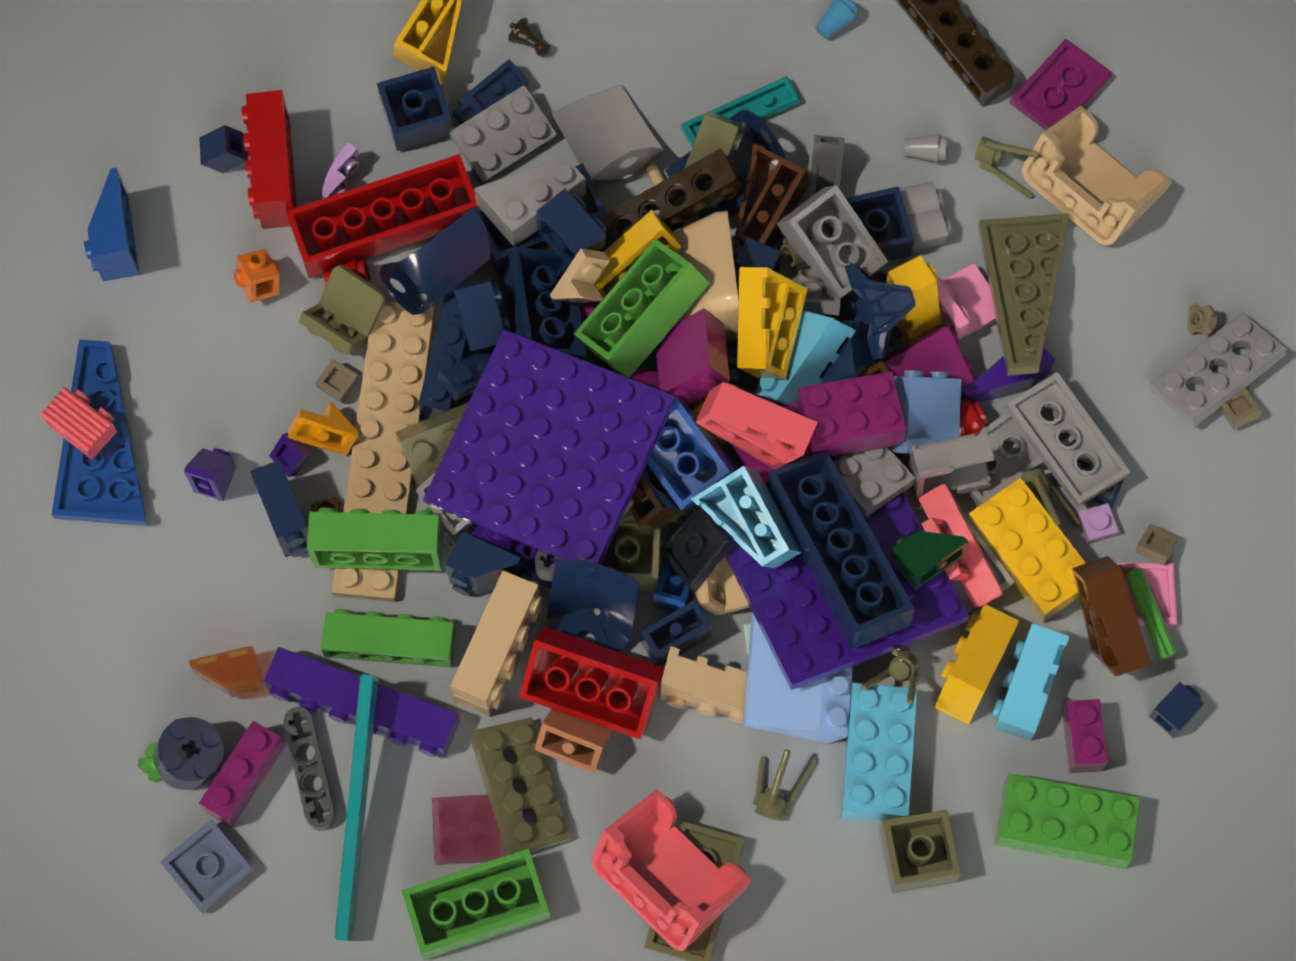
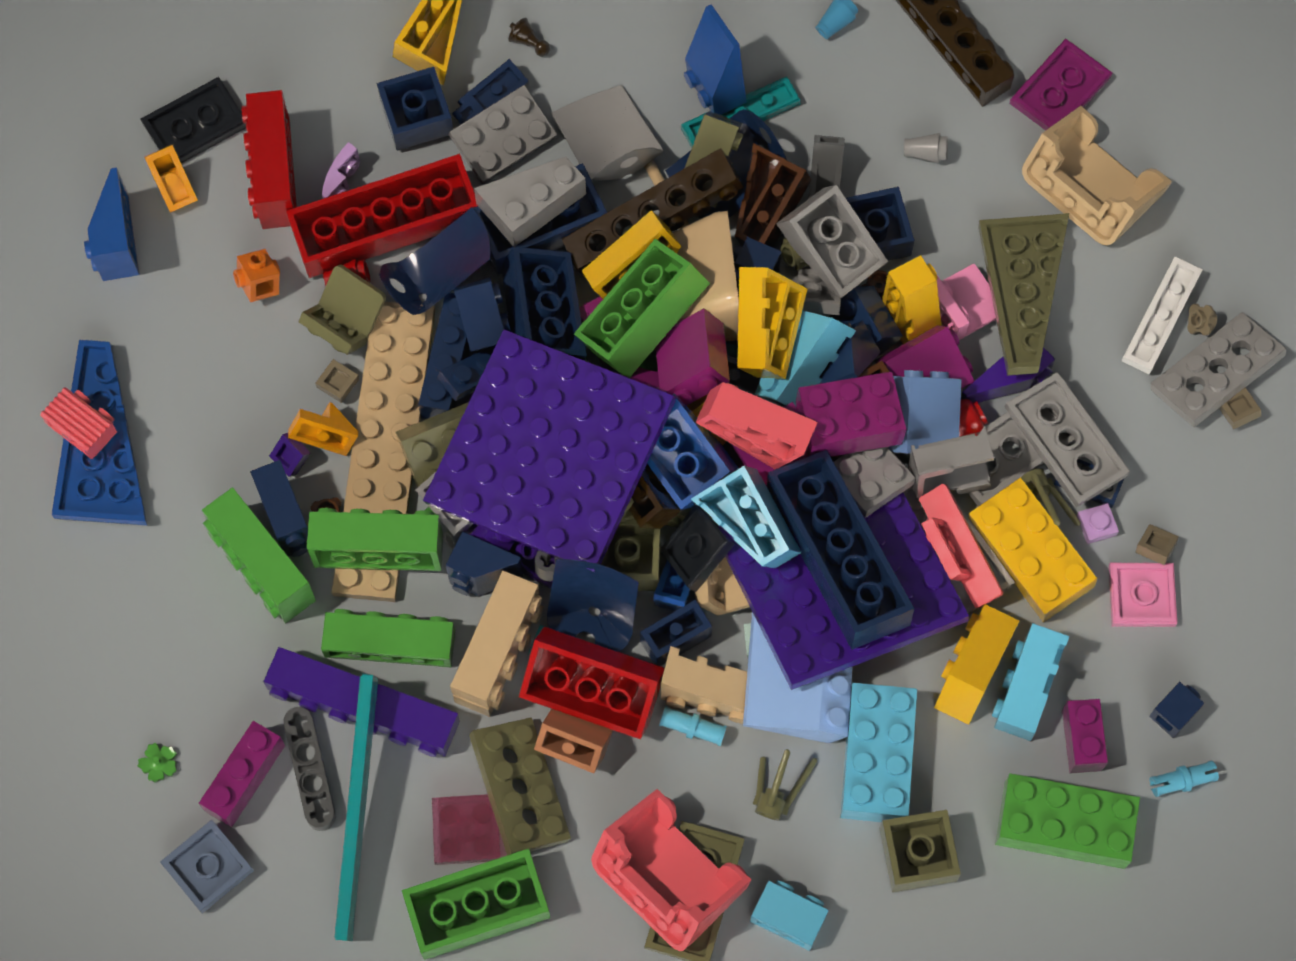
dark blue brick [153,717,224,790] -> none
dark purple slope [184,448,236,501] -> none
clear orange slope [189,646,264,699] -> none
dark blue brick [199,125,248,173] -> none
dark blue brick [536,188,606,267] -> none
tan slope [550,248,610,303] -> none
dark blue piece [845,263,916,360] -> none
olive plant [861,647,921,704] -> none
dark green slope [892,531,968,590] -> none
light grey brick [899,181,951,251] -> none
olive plant [975,136,1038,199] -> none
reddish brown wedge [1072,556,1152,677] -> none
bright green axle [1126,568,1176,659] -> none
none -> black tile [140,77,246,163]
none -> light orange slope [144,145,198,213]
none -> bright green brick [202,487,316,624]
none -> medium azure pin [659,706,727,746]
none -> blue slope [684,4,747,115]
none -> medium azure brick [750,880,829,951]
none -> white plate [1122,257,1203,375]
none -> medium azure pin [1149,760,1219,797]

